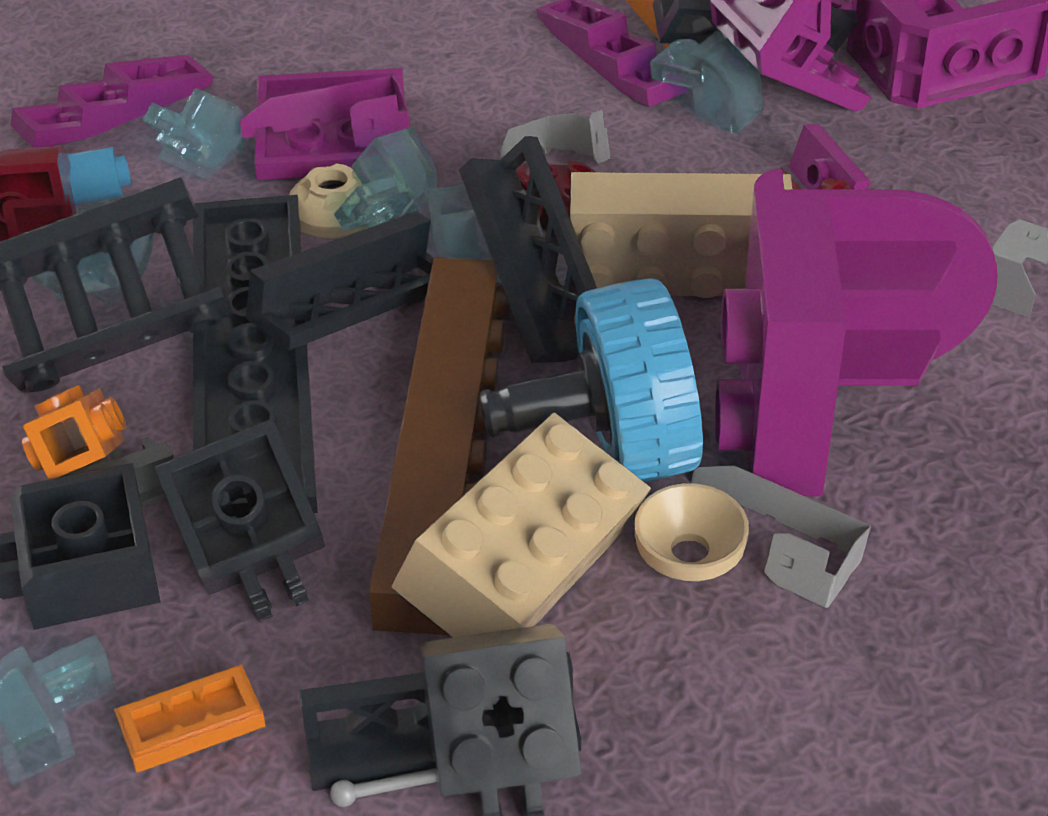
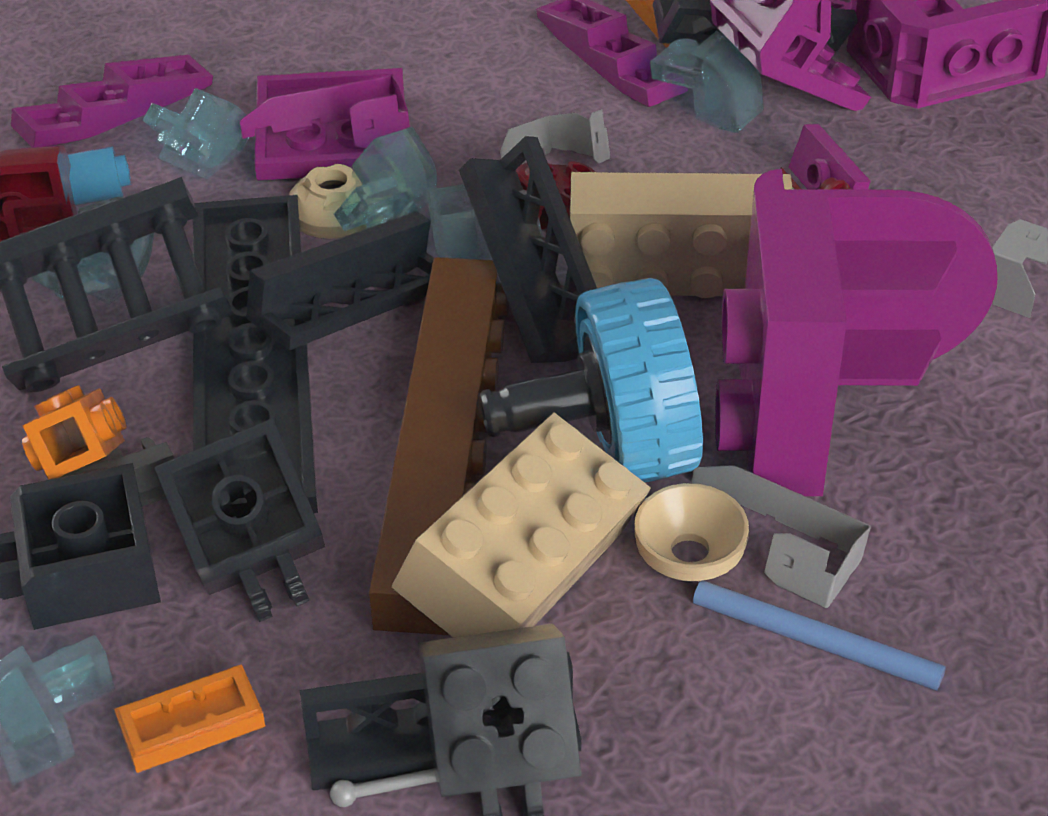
none -> medium blue bar [693,581,946,691]

